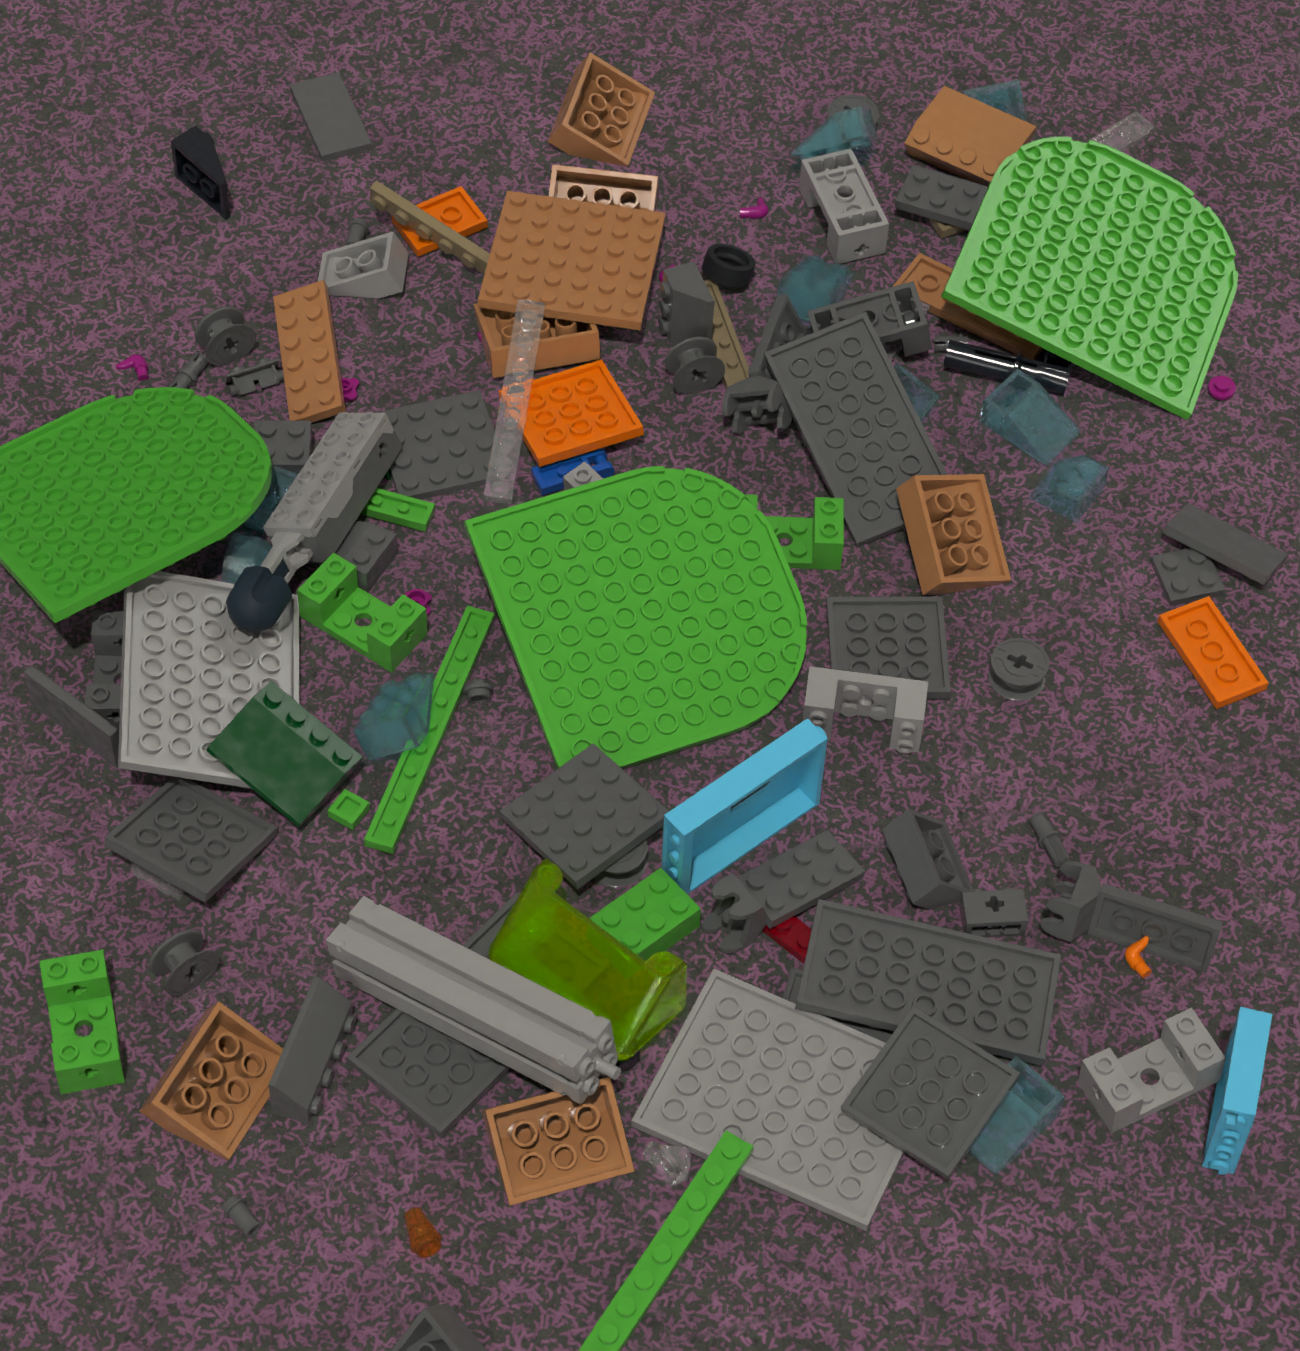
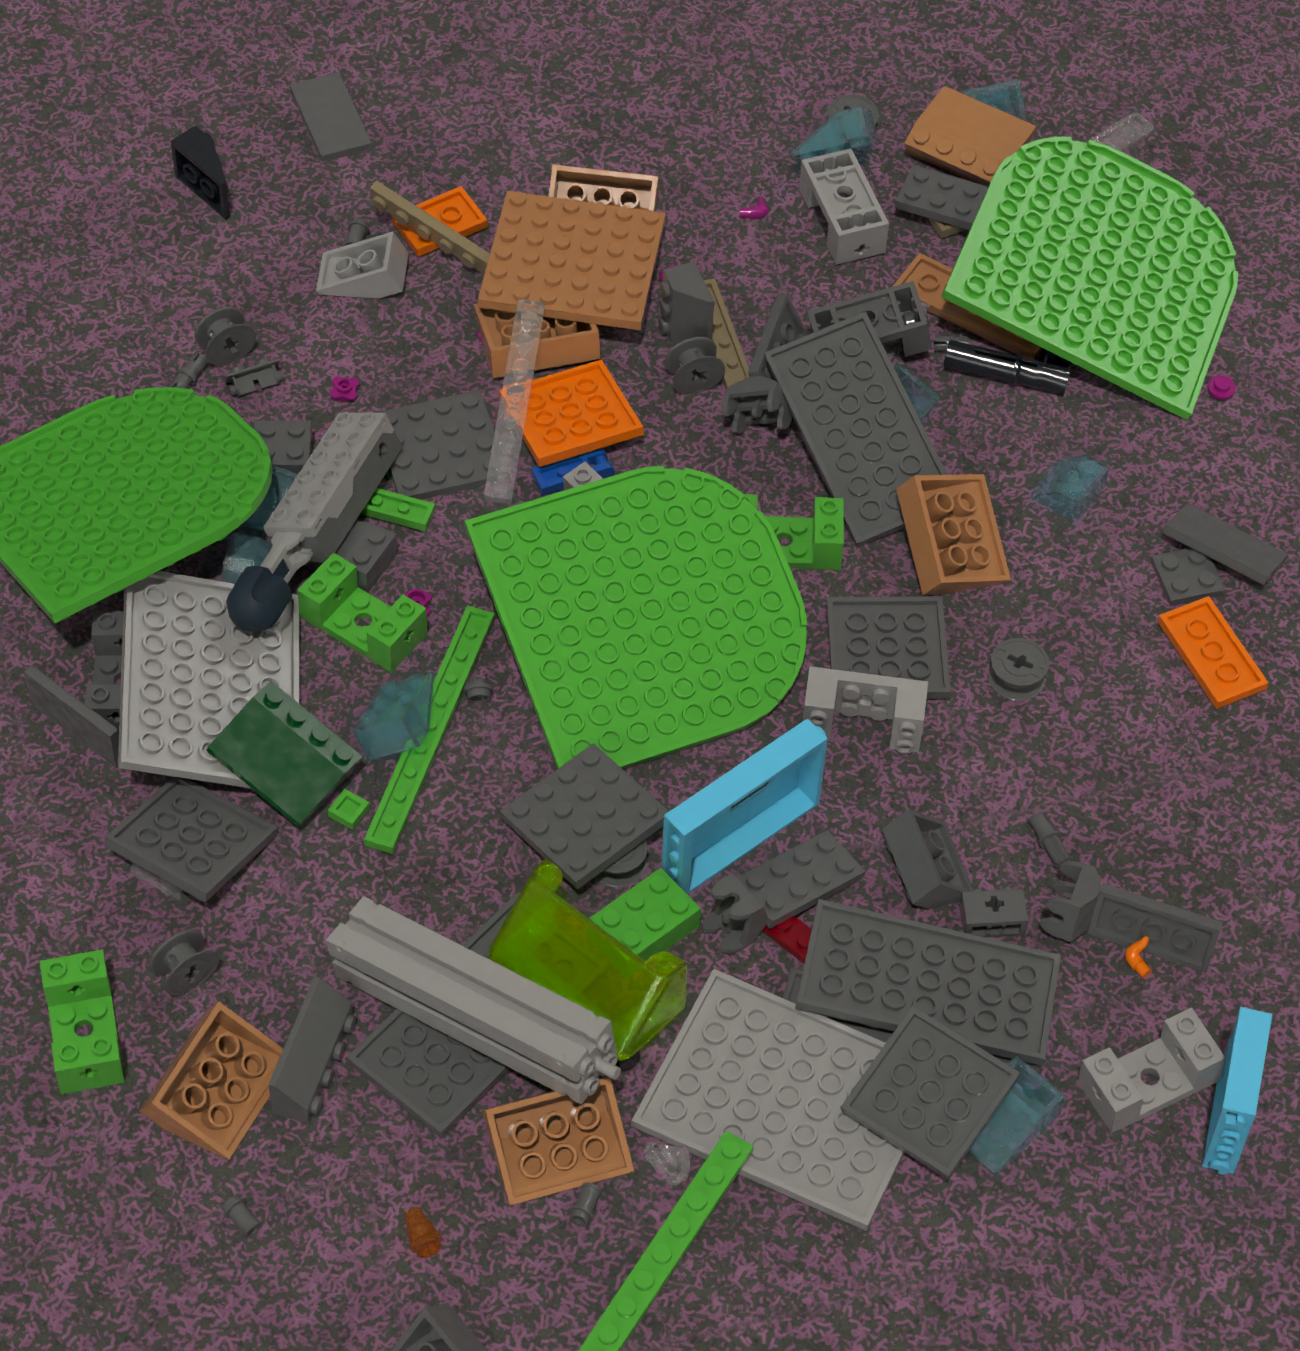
magenta animal [116,354,149,381] -> none
medium nougat plate [273,280,346,423] -> none
medium nougat slope [547,53,655,167] -> none
black tyre [701,244,756,288] -> none
clear light blue slope [777,255,856,321] -> none
clear light blue slope [980,369,1080,465] -> none
none -> dark grey pin [569,1182,602,1227]

